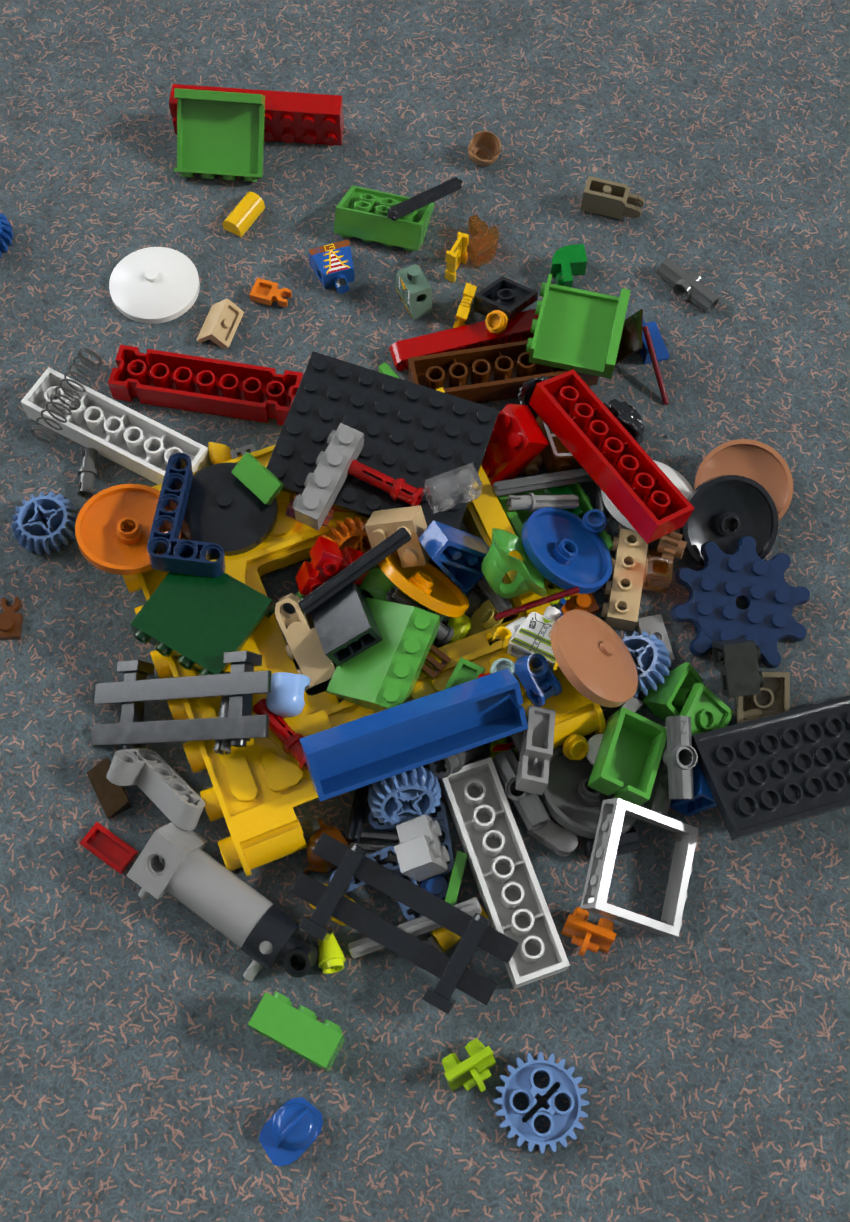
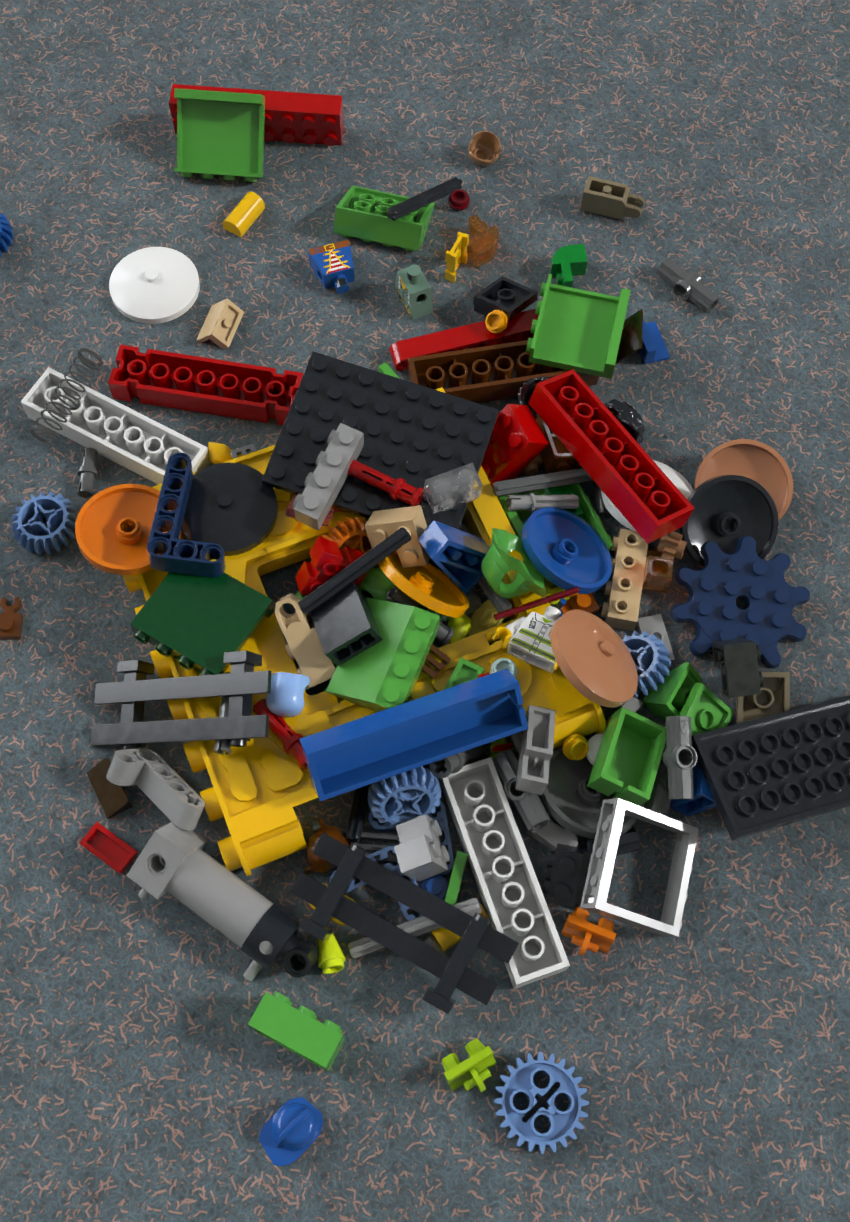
bright green tile [231,452,285,505] -> none
orange plate [249,278,292,307] -> none
yellow piece [453,282,477,328] -> none
blue piece [514,653,562,707] -> none
blue plate [582,509,607,533] -> none
dark red axle [643,326,669,405] -> none
none -> dark red plate [448,189,470,211]
none -> black plate [542,843,592,908]

